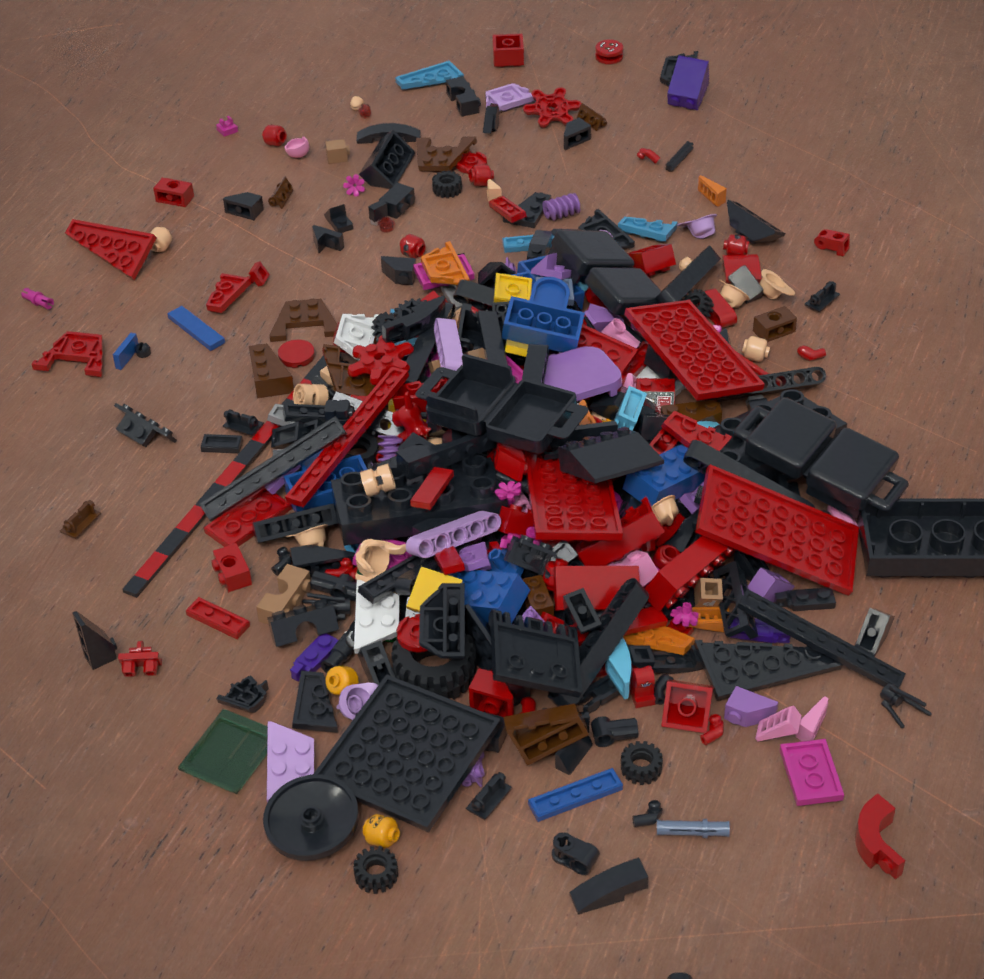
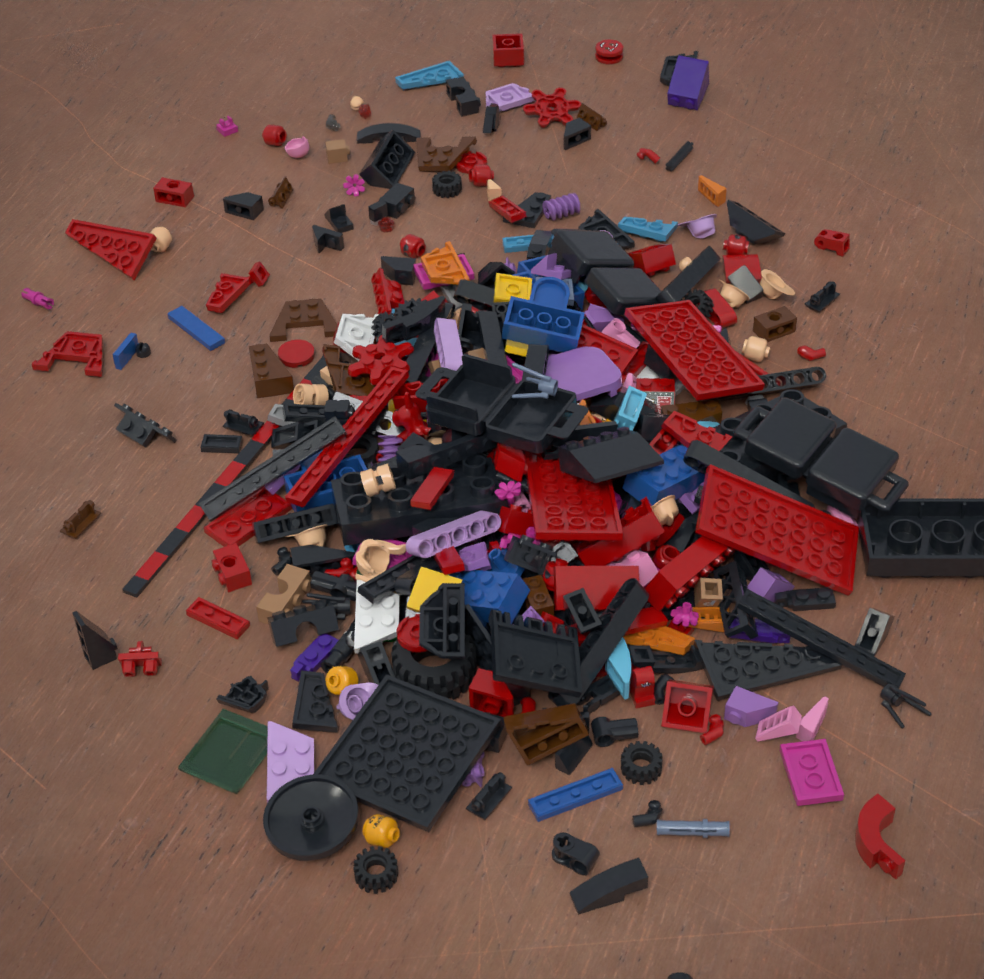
none -> clear smoke arm [326,114,341,131]
none -> red bracket [371,268,404,315]
none -> sand blue plant [512,363,558,399]

